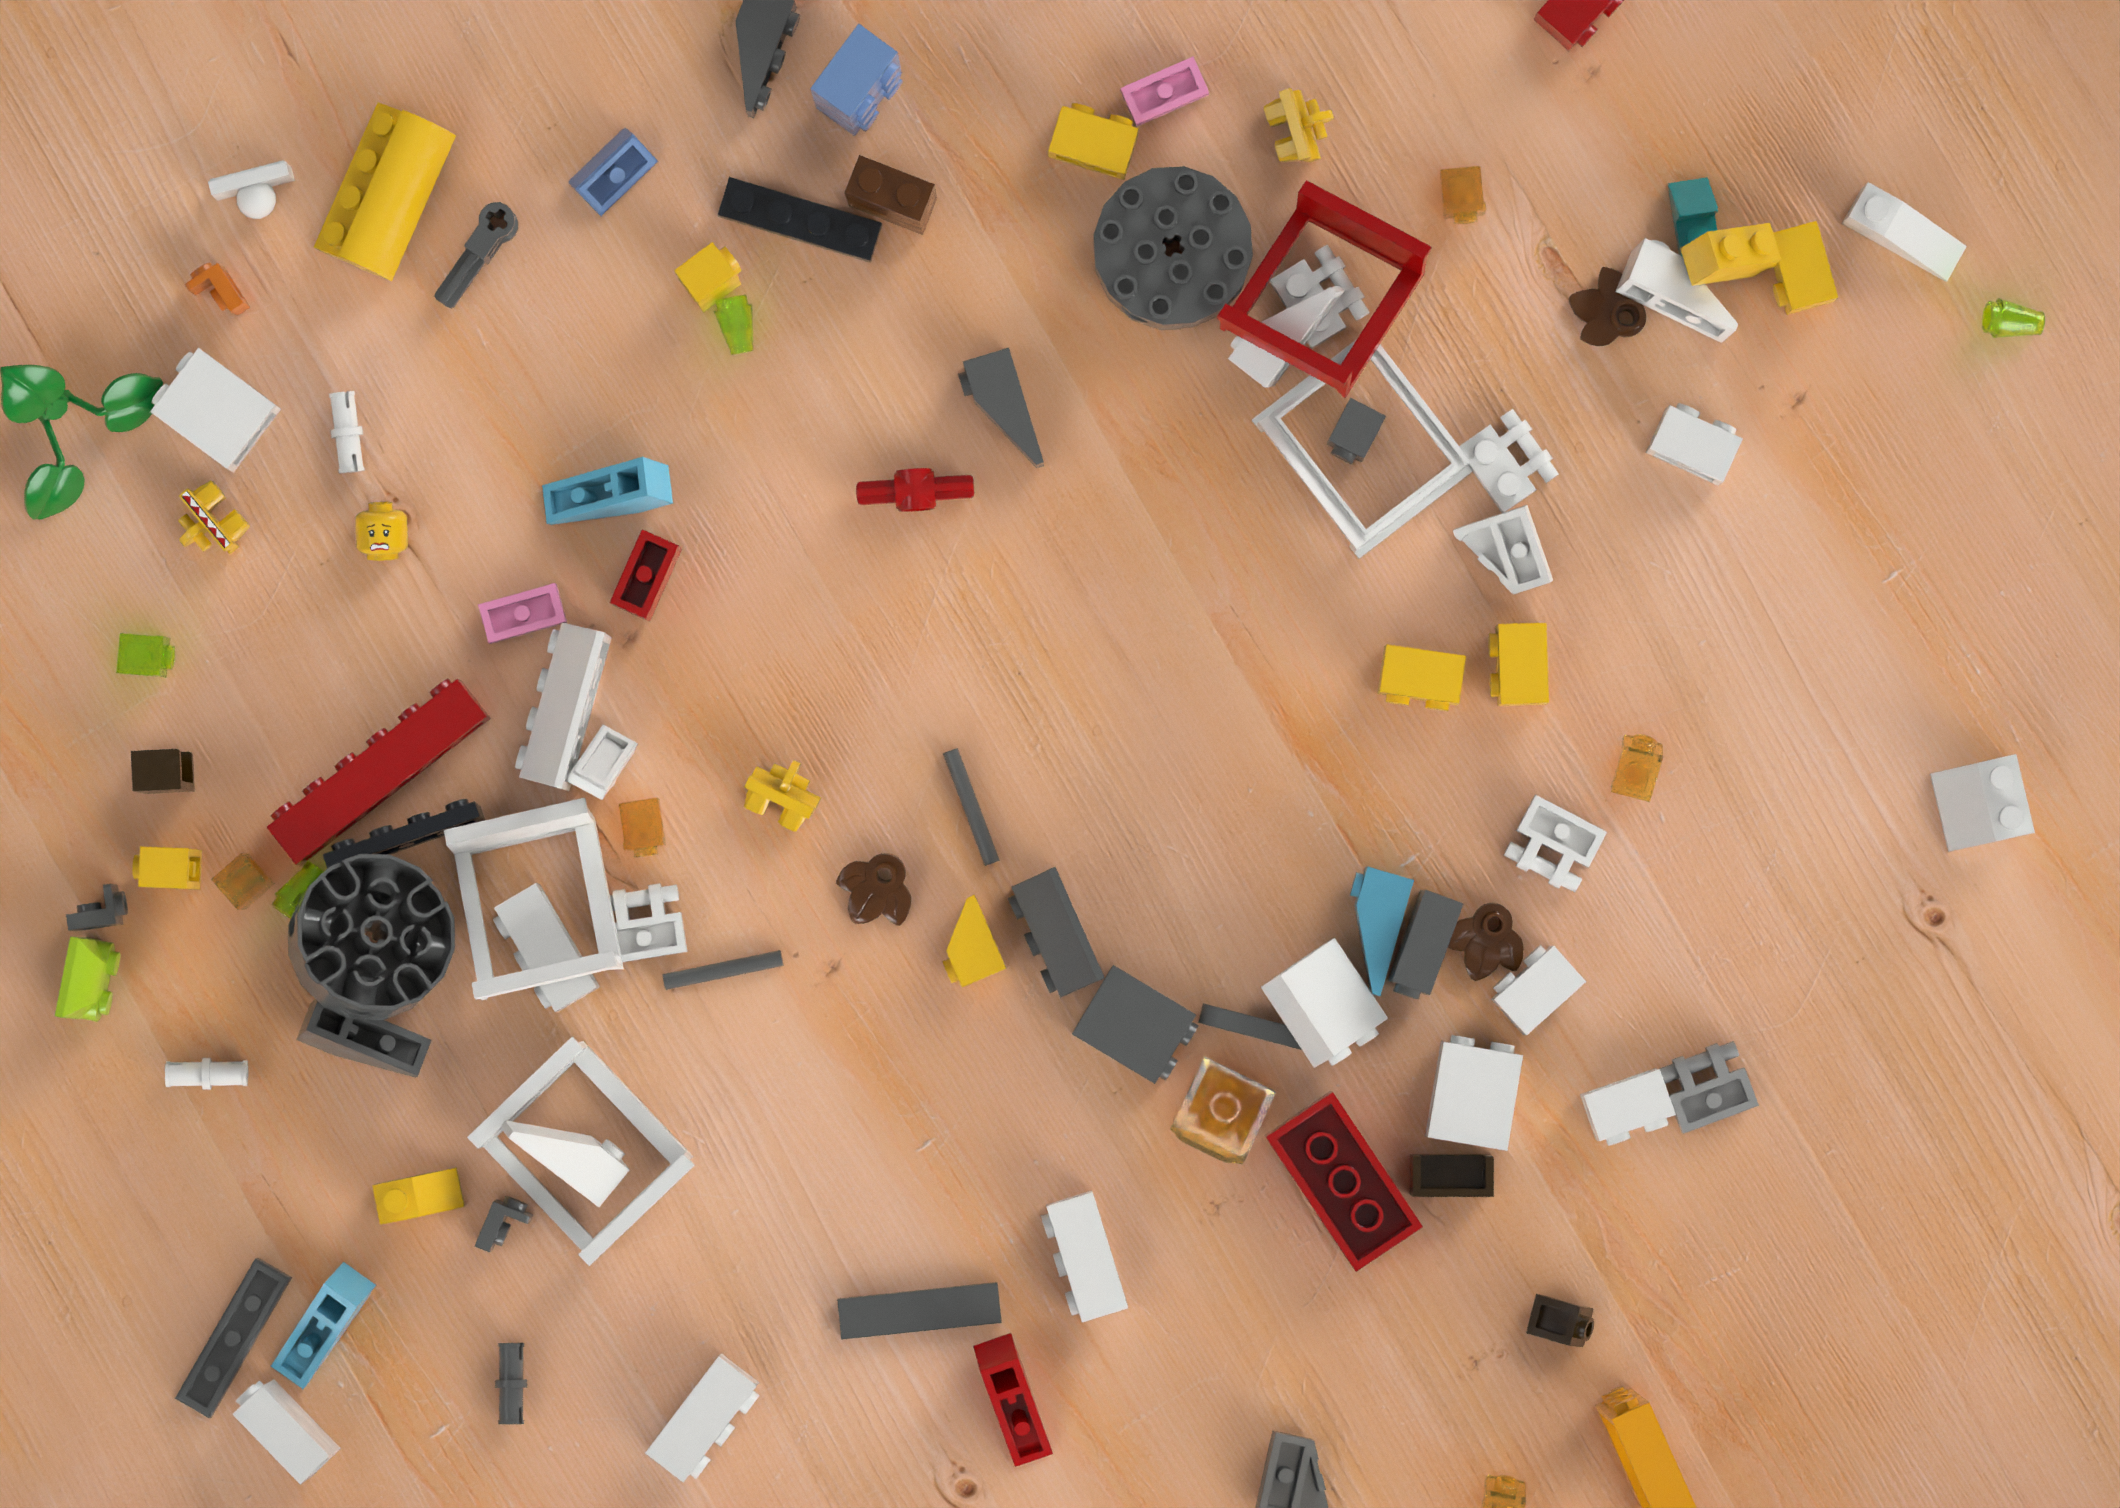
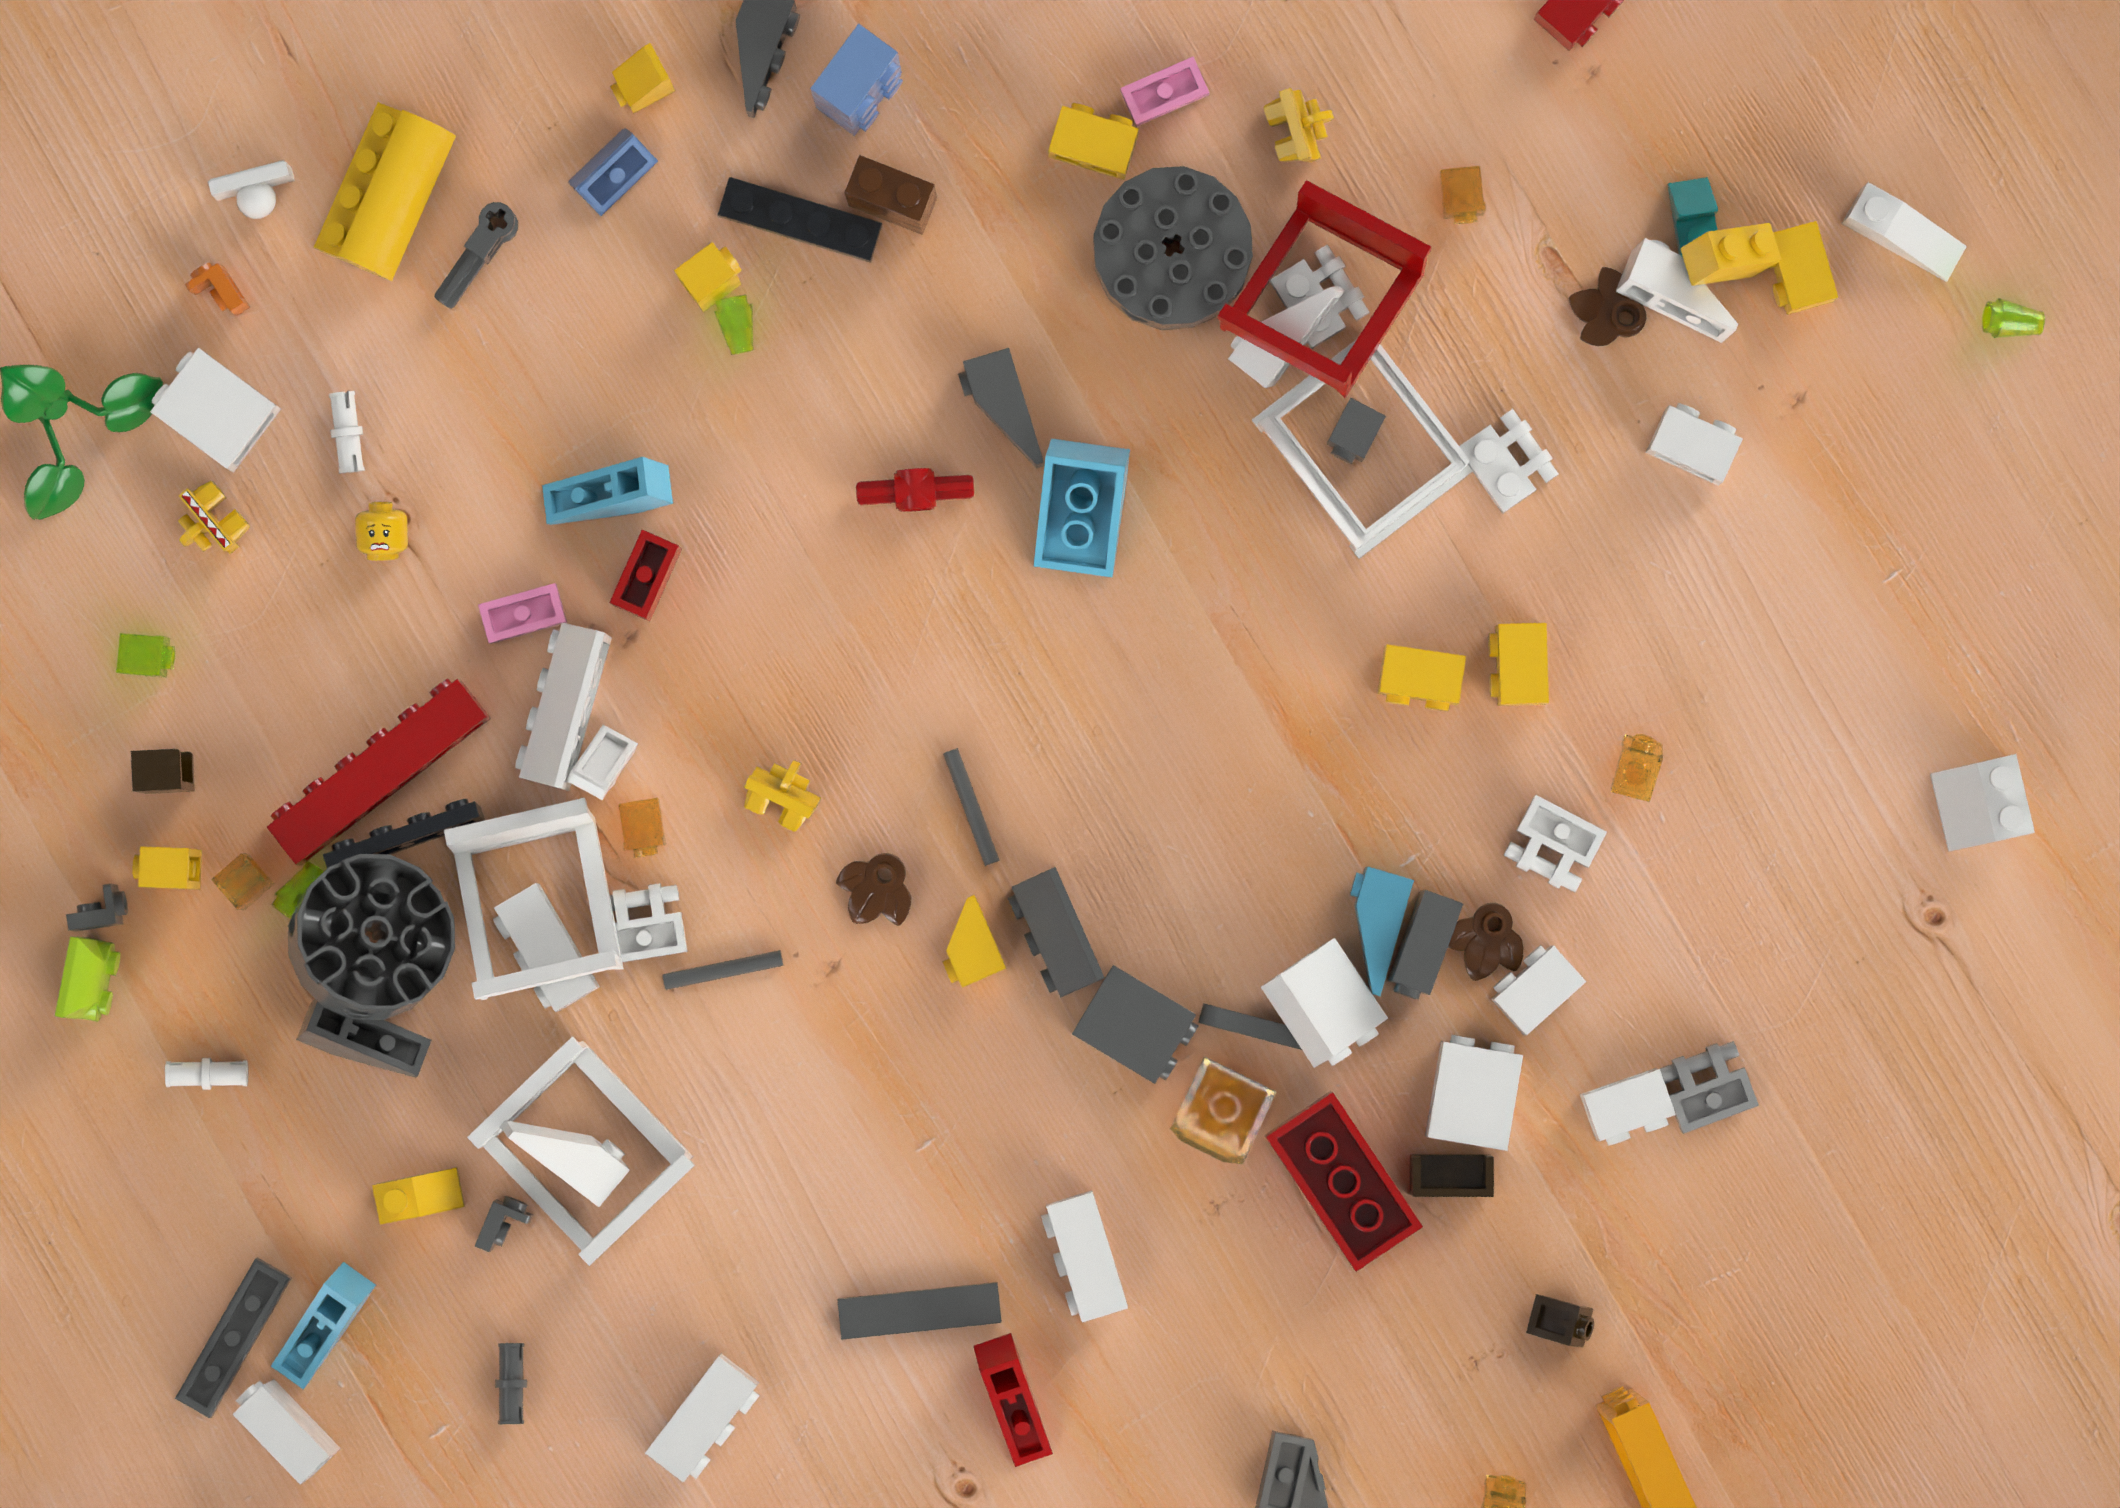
white wing [1453,505,1553,595] -> none
none -> yellow slope [610,43,675,114]
none -> medium azure slope [1034,438,1130,577]

